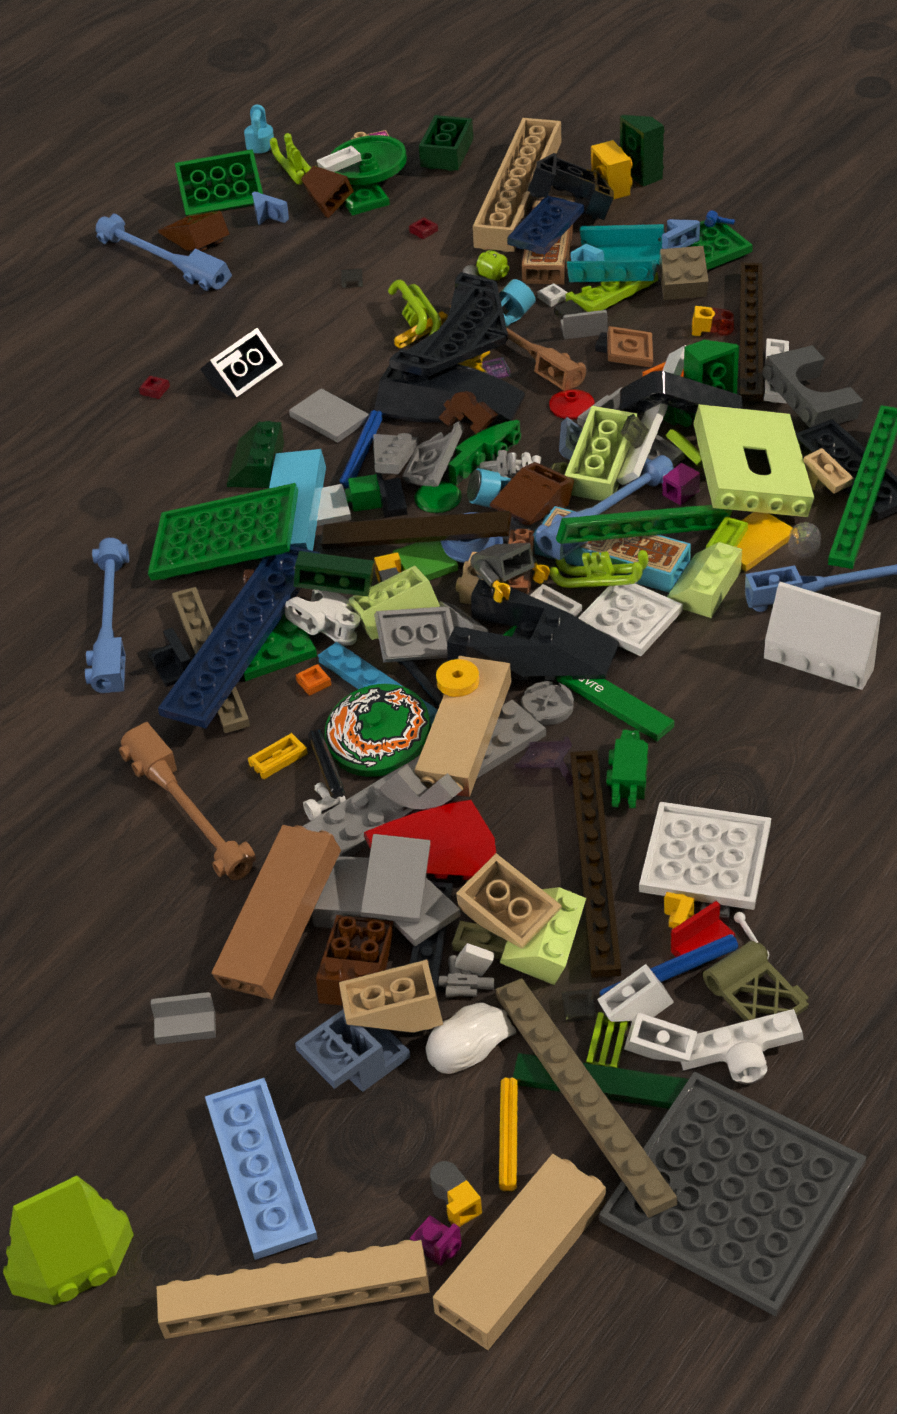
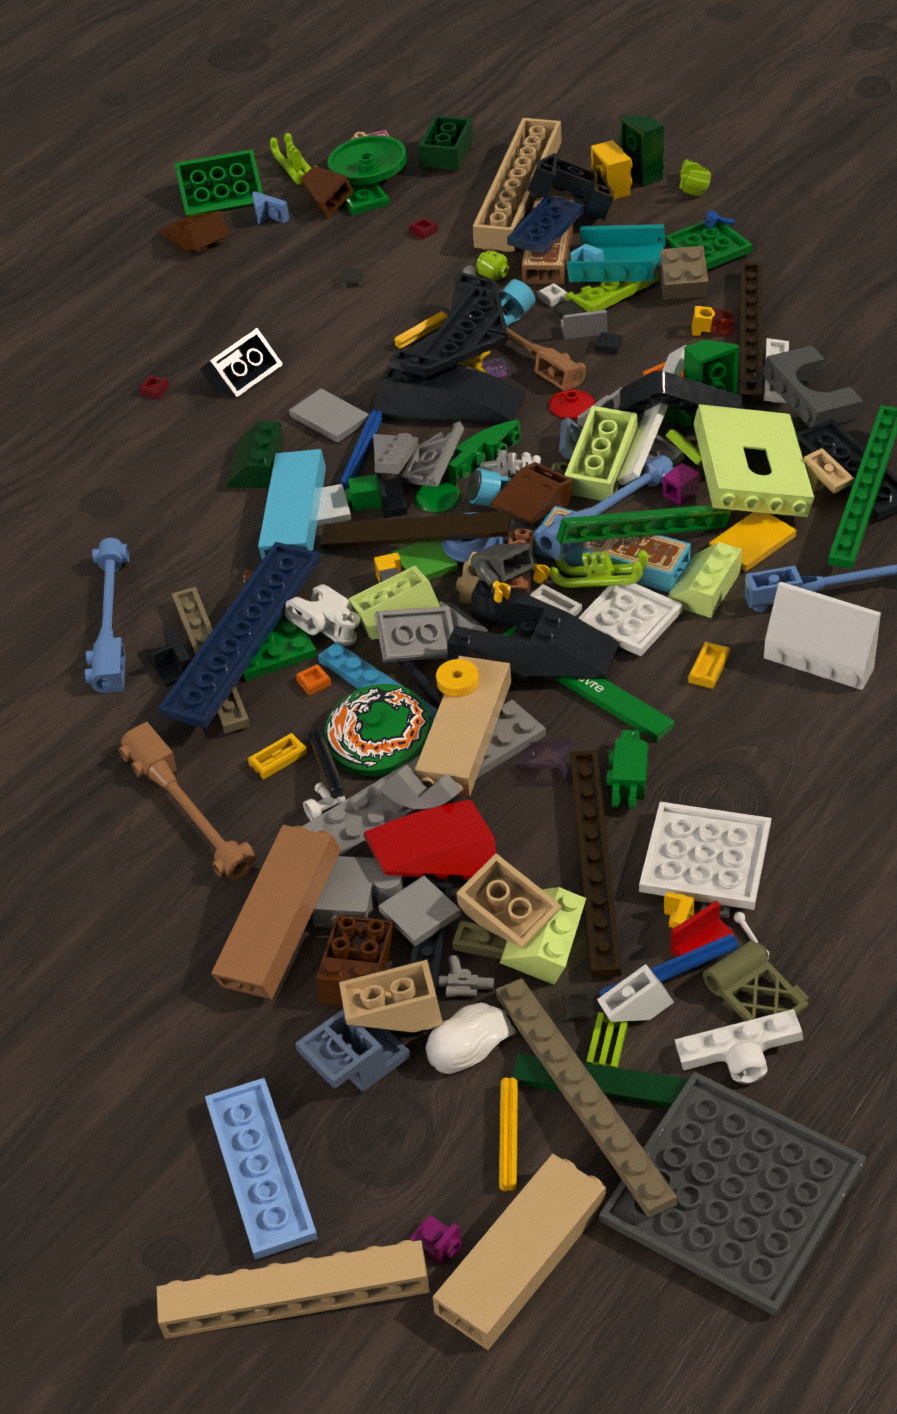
lime wedge [3,1176,134,1305] -> none
medium blue bar [96,213,232,291] -> none
green plate [148,483,299,581] -> none
light grey panel [151,992,216,1045] -> none
medium azure piece [244,105,274,154] -> none
dark green brick [293,551,374,597] -> none
white tile [317,146,362,172] -> none
light grey tile [361,834,430,923] -> none
lime piece [388,280,441,335] -> none
leg [430,1161,482,1227] -> none
reddish brown hips [439,391,498,434] -> none
white tile [455,943,494,976] -> none
light grey tile [521,681,574,725] -> none
medium nougat tile [607,326,653,368] -> none
clear smoke tile [620,414,649,448] -> none
white slope [624,1012,697,1062] -> none
medium blue slope [662,219,700,249] -> none
lime tile [706,516,748,548] -> none
clear head [788,522,822,559] -> none
none -> lime piece [679,159,711,196]
none -> yellow tile [688,642,730,689]

